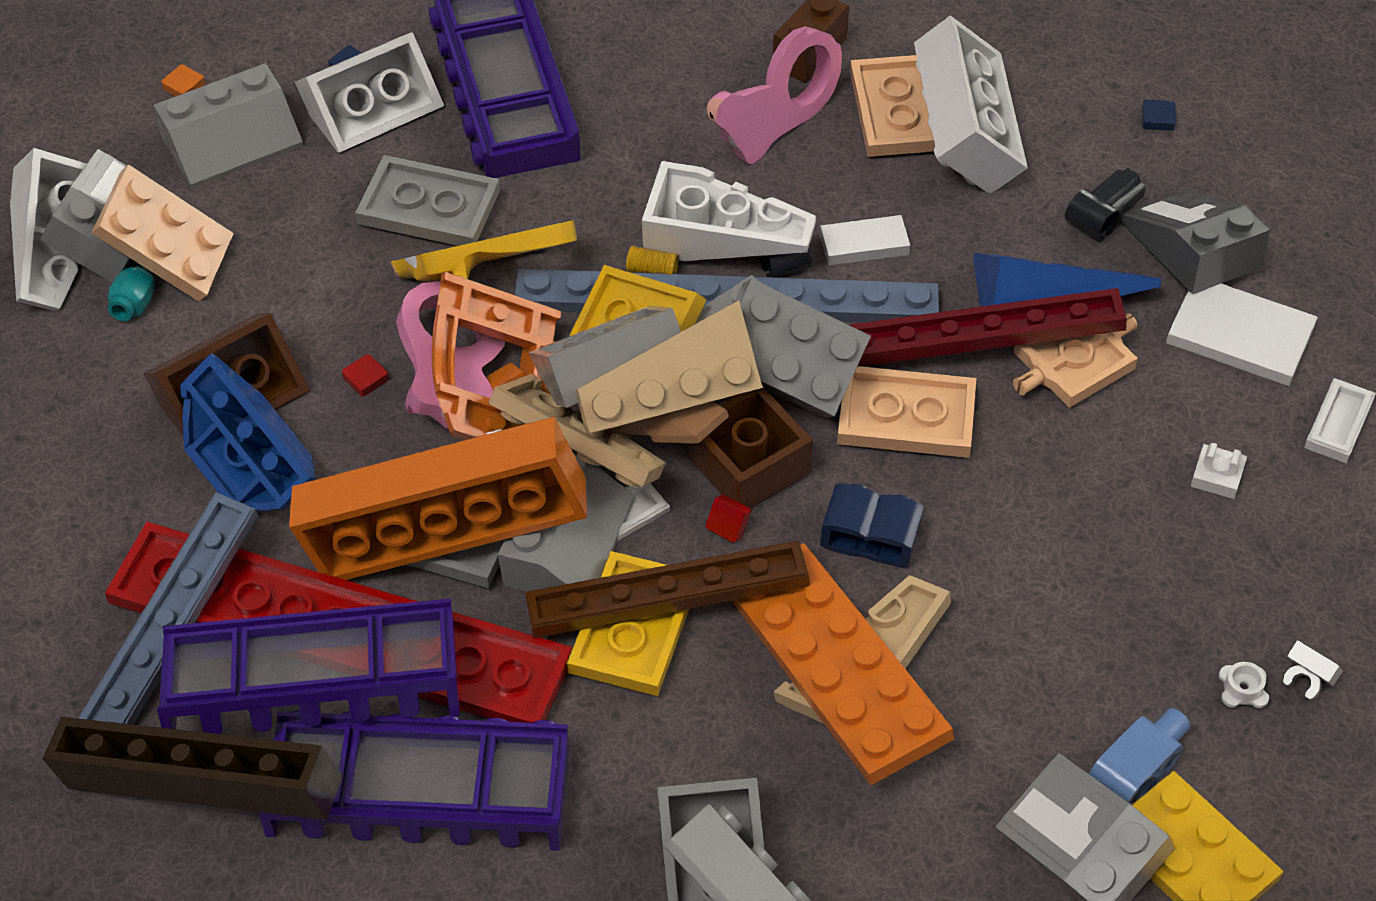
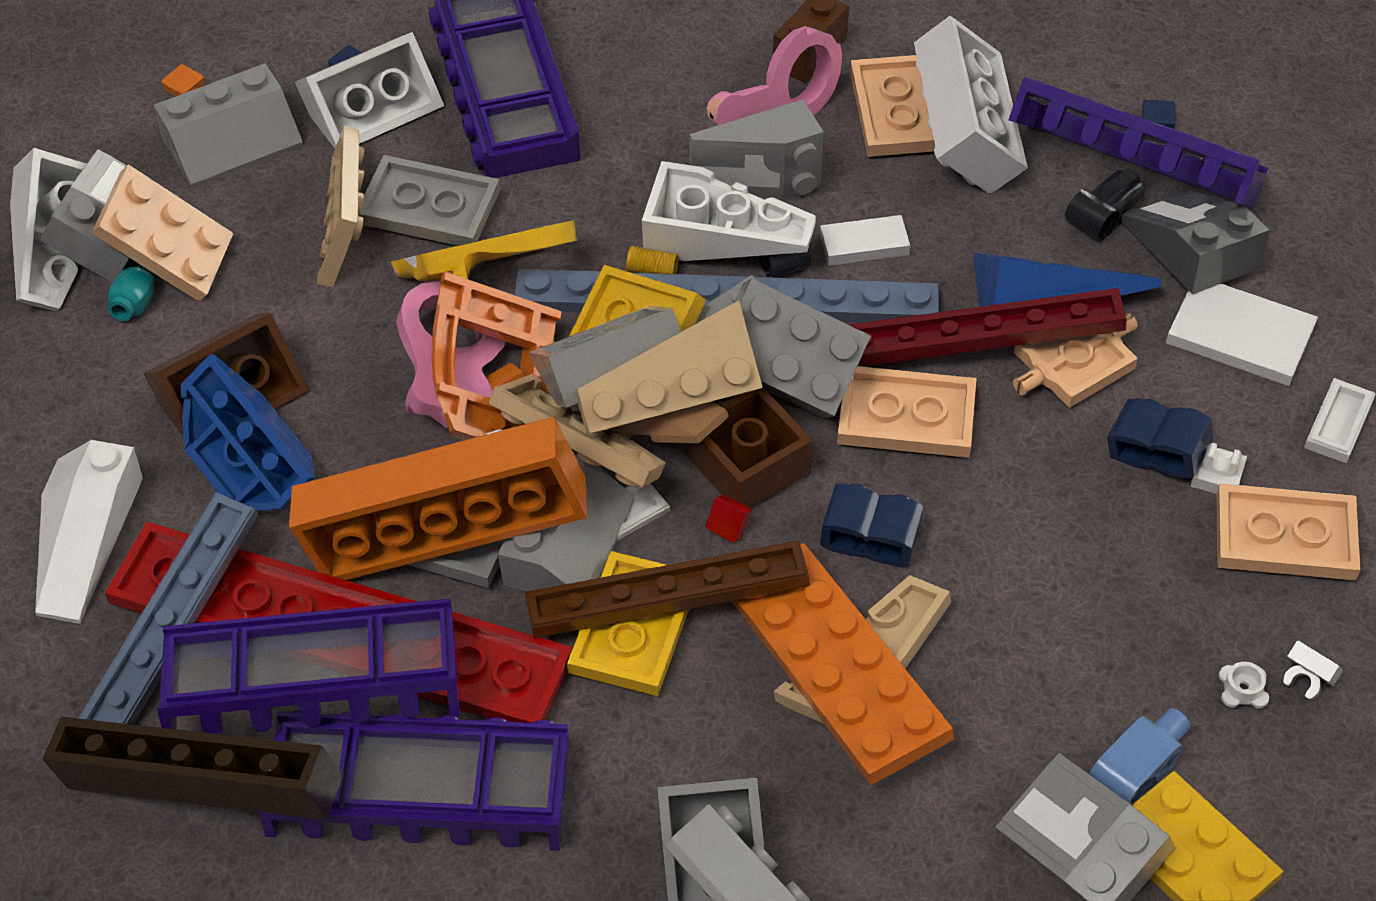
red piece [342,354,389,397] -> none
none -> white wedge [35,440,143,624]
none -> tan wing [317,126,364,287]
none -> light grey slope [689,99,824,199]
none -> dark purple window [1008,76,1269,207]
none -> dark blue brick [1107,398,1213,478]
none -> light nougat plate [1216,483,1360,581]

